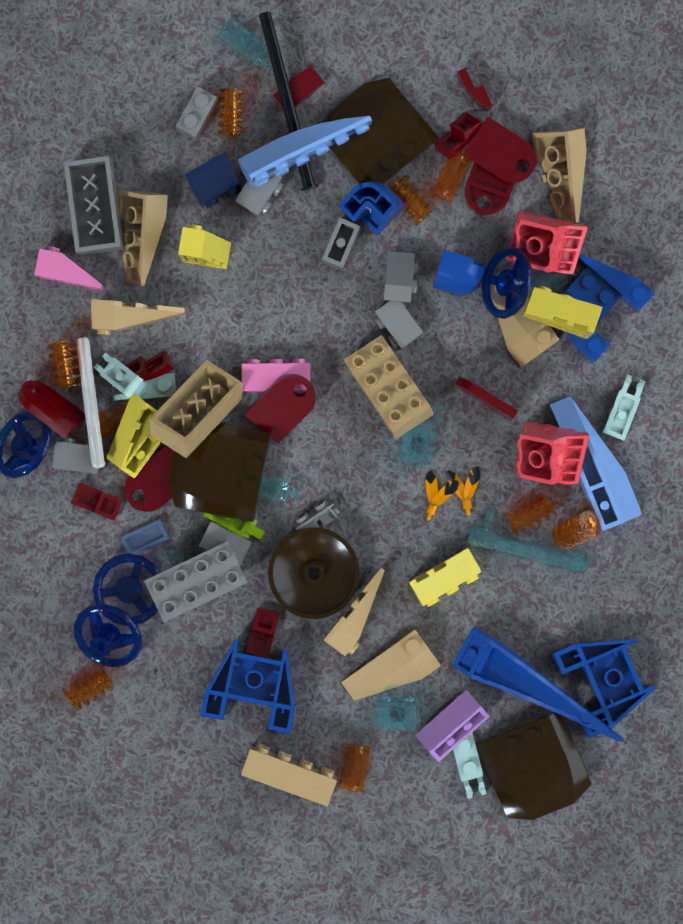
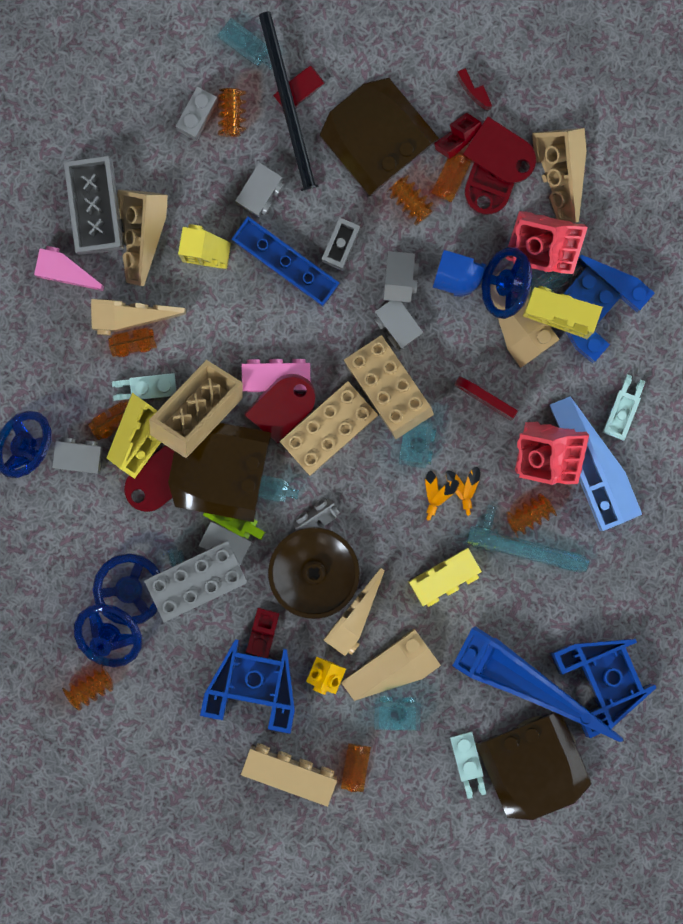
dark red tile [18,380,86,439] -> none
clear orange piece [47,340,81,389] -> none
dark red slope [71,482,123,521] -> none
white axle [76,337,105,469] -> none
light aqua hinge [93,353,143,398] -> none
sand blue tile [119,518,170,558] -> none
dark red slope [125,350,174,382] -> none
dark blue slope [184,152,241,209] -> none
light blue wedge [238,116,372,188] -> none
blue brick [338,181,405,235] -> none
lavender brick [415,690,490,762] -> none
clear orange piece [552,510,601,550] -> none
none -> clear orange hinge [108,327,157,357]
none -> blue piece [231,217,340,307]
none -> tan brick [280,381,378,476]
none -> yellow brick [306,657,346,695]

